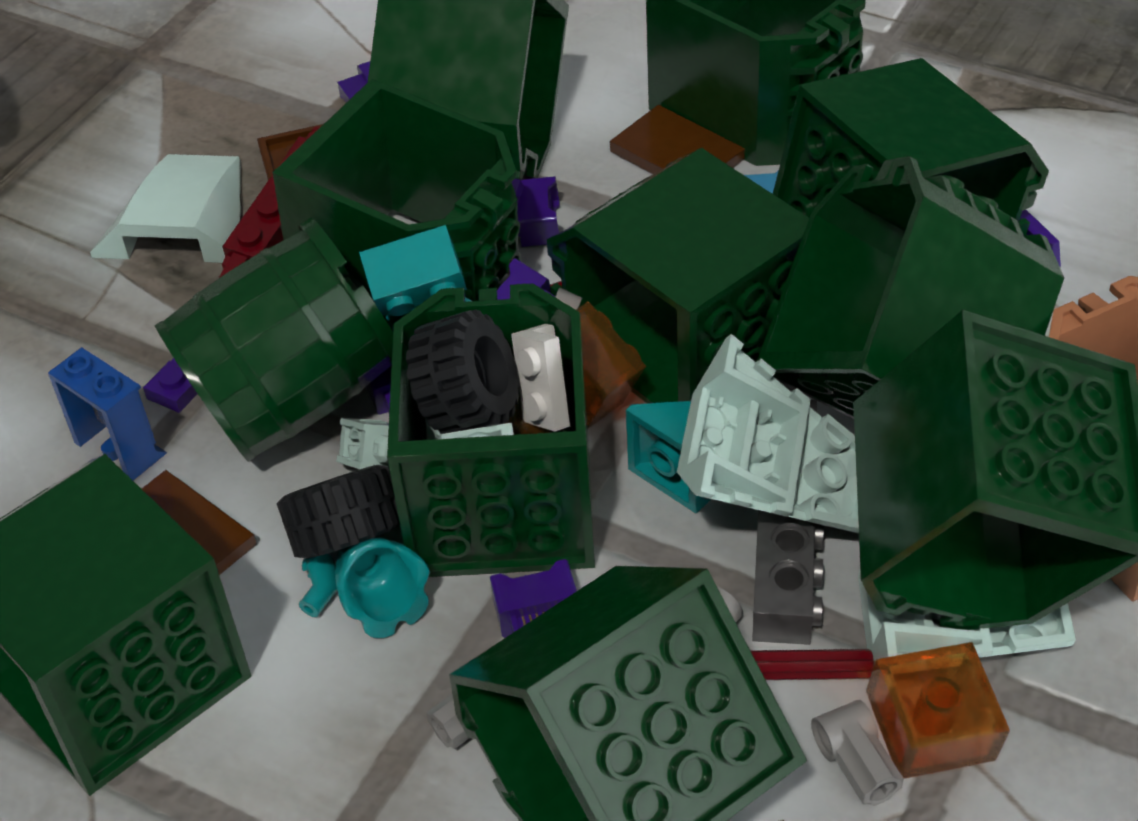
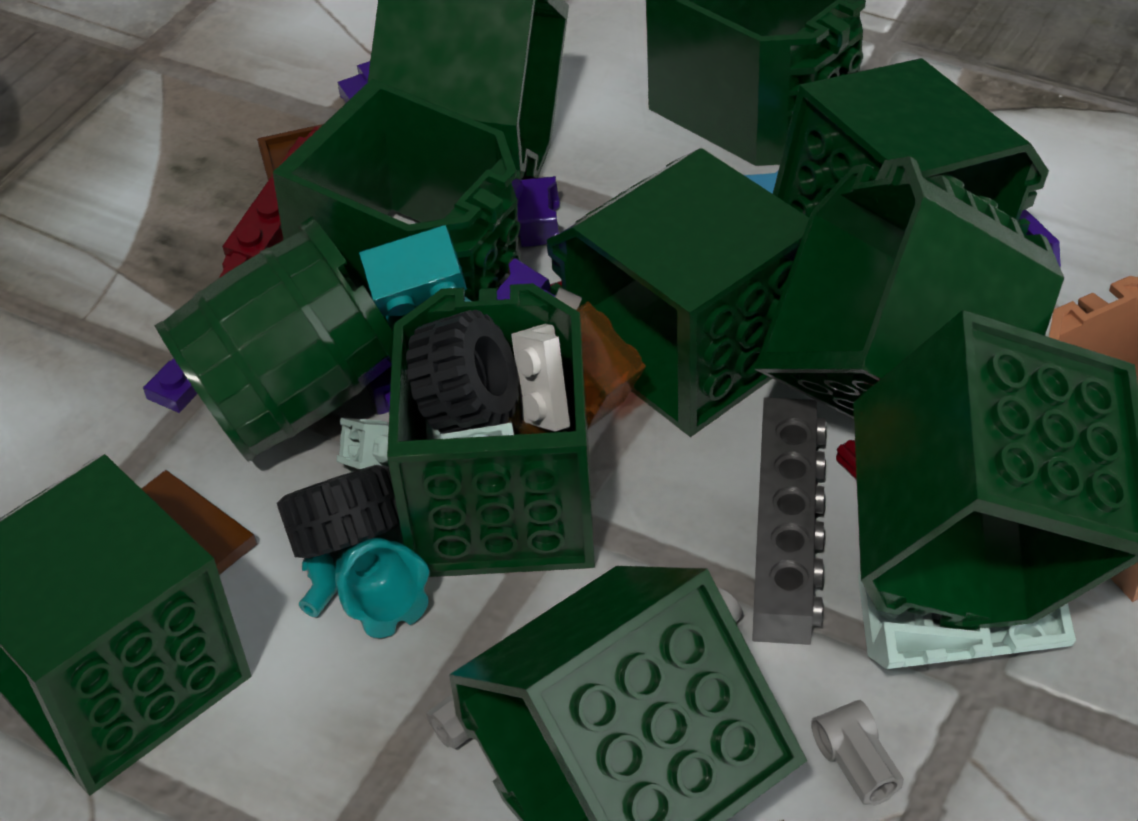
blue window [48,347,167,480] -> none
light aqua wedge [90,154,241,263] -> none
dark purple piece [490,559,577,638] -> none
reddish brown tile [610,105,745,174] -> none
teal slope [626,401,712,514] -> none
light aqua wedge [677,334,859,533] -> none
dark red axle [751,649,874,680] -> none
clear orange brick [866,642,1010,778] -> none

